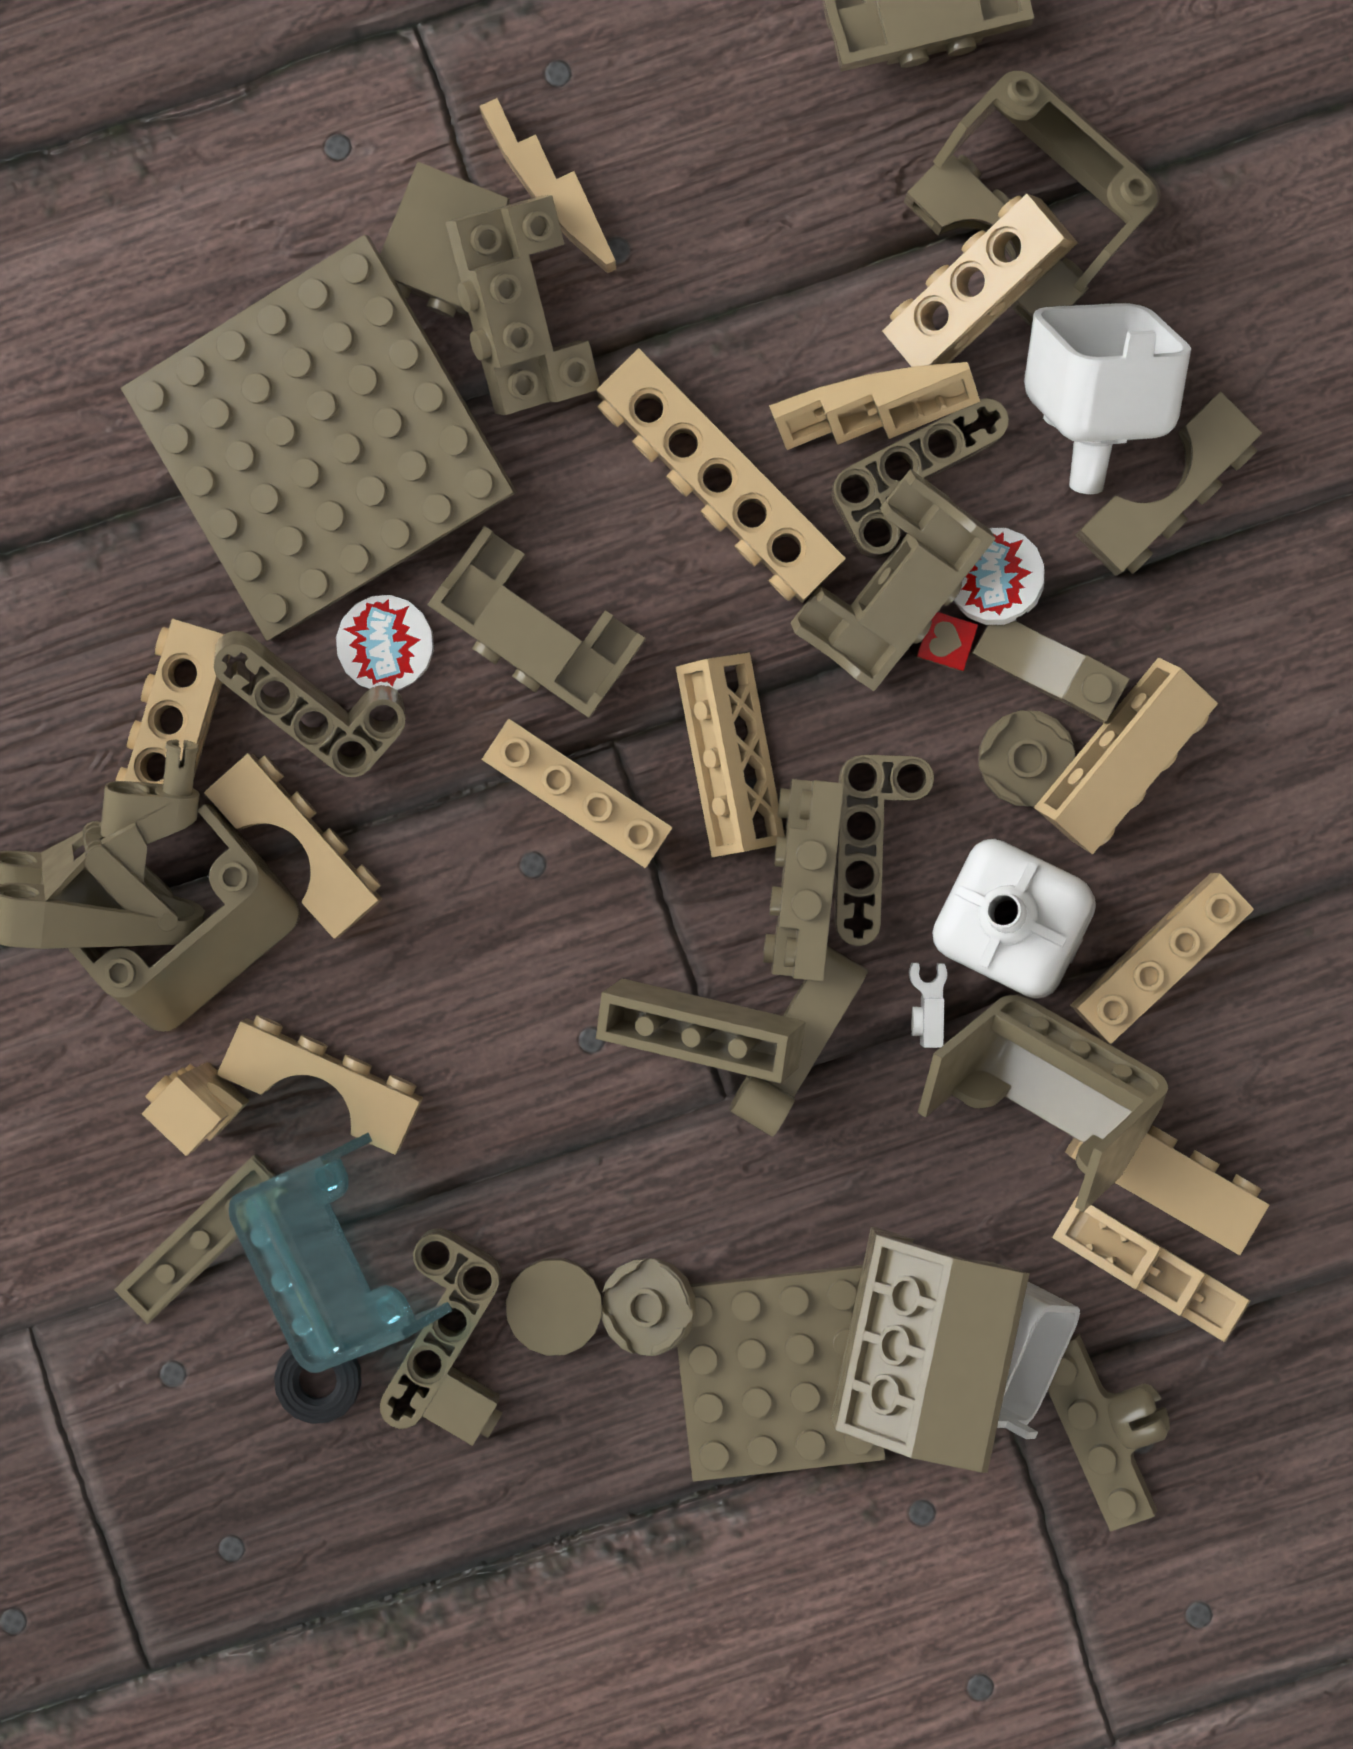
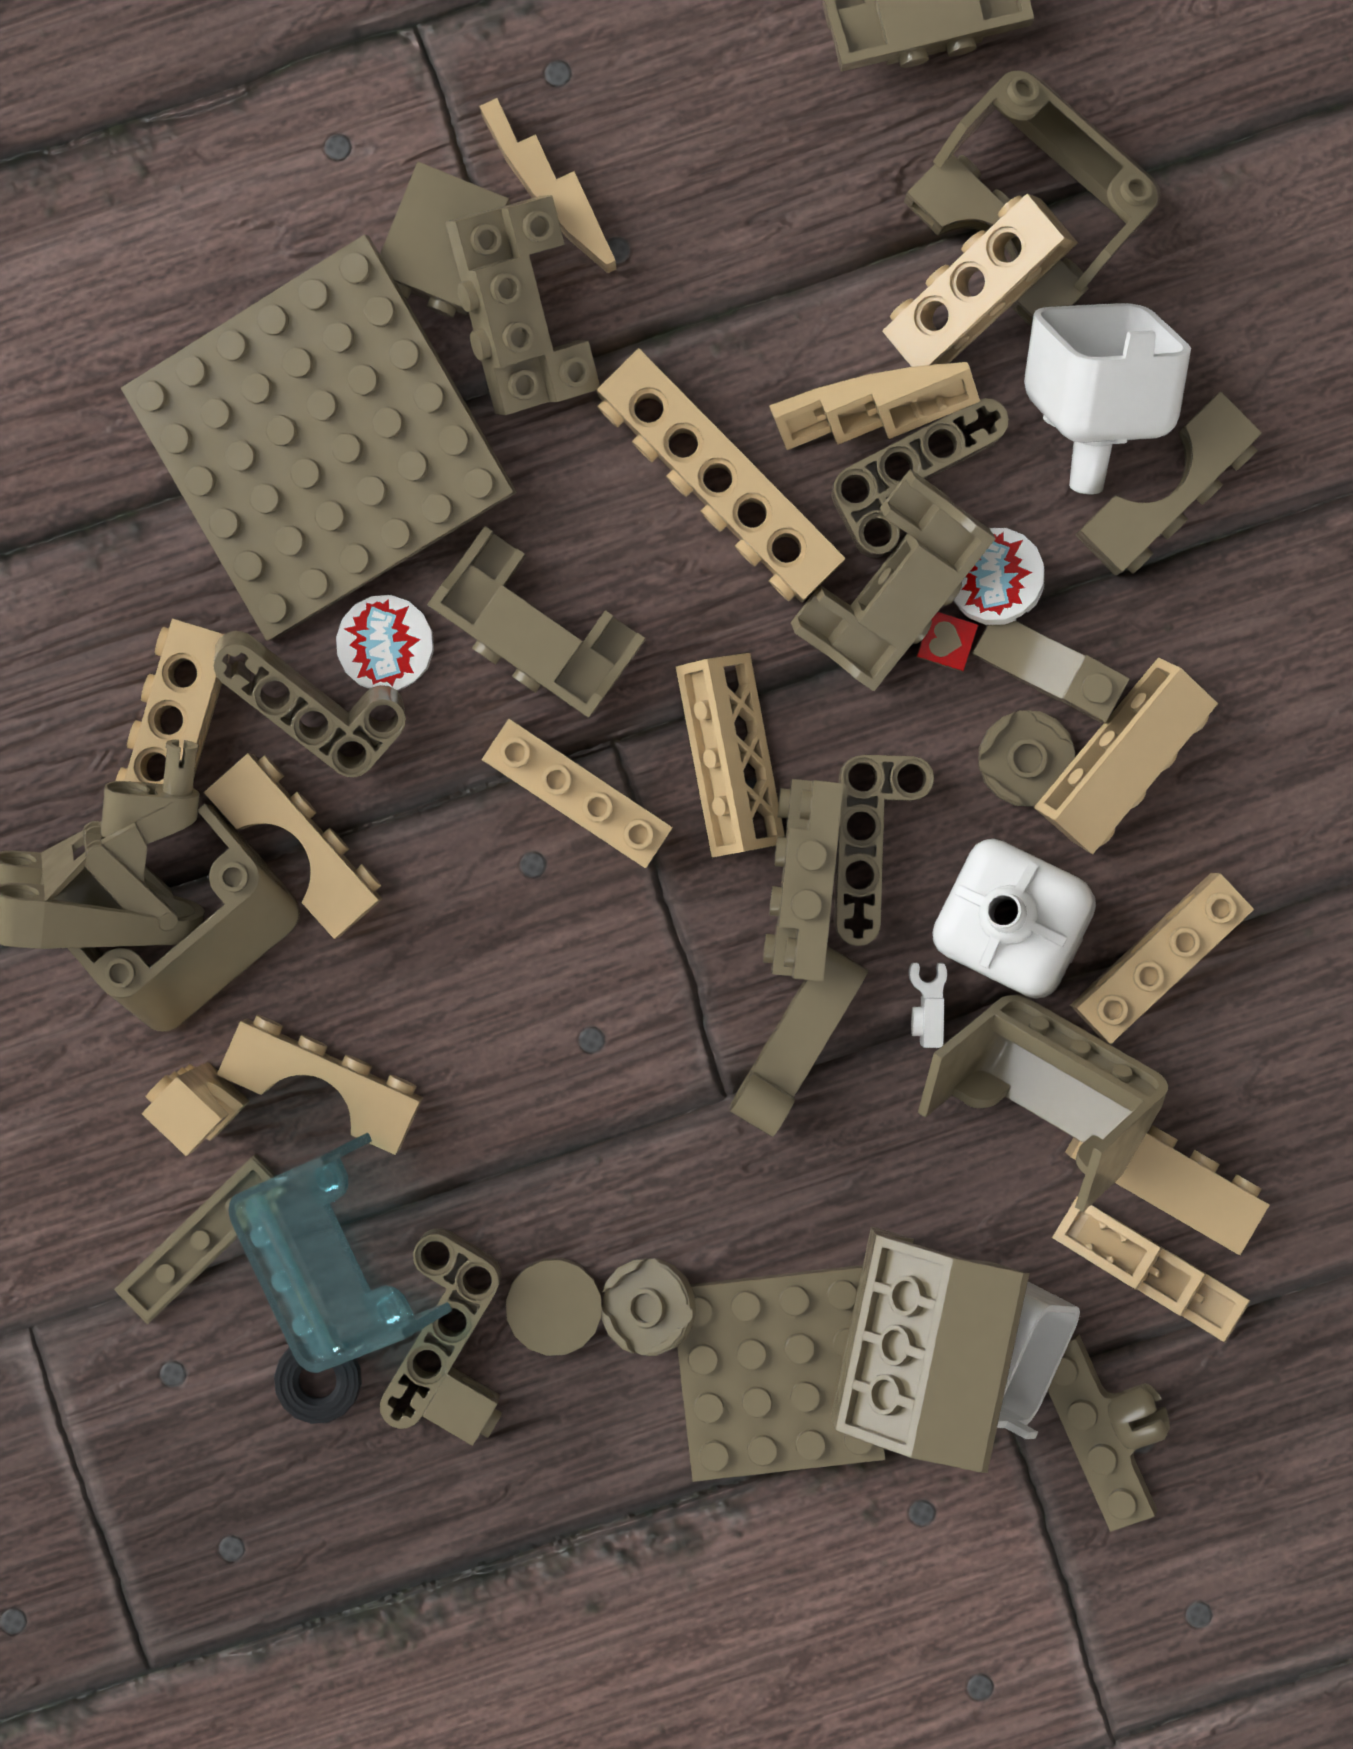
dark tan brick [596,978,806,1083] -> none

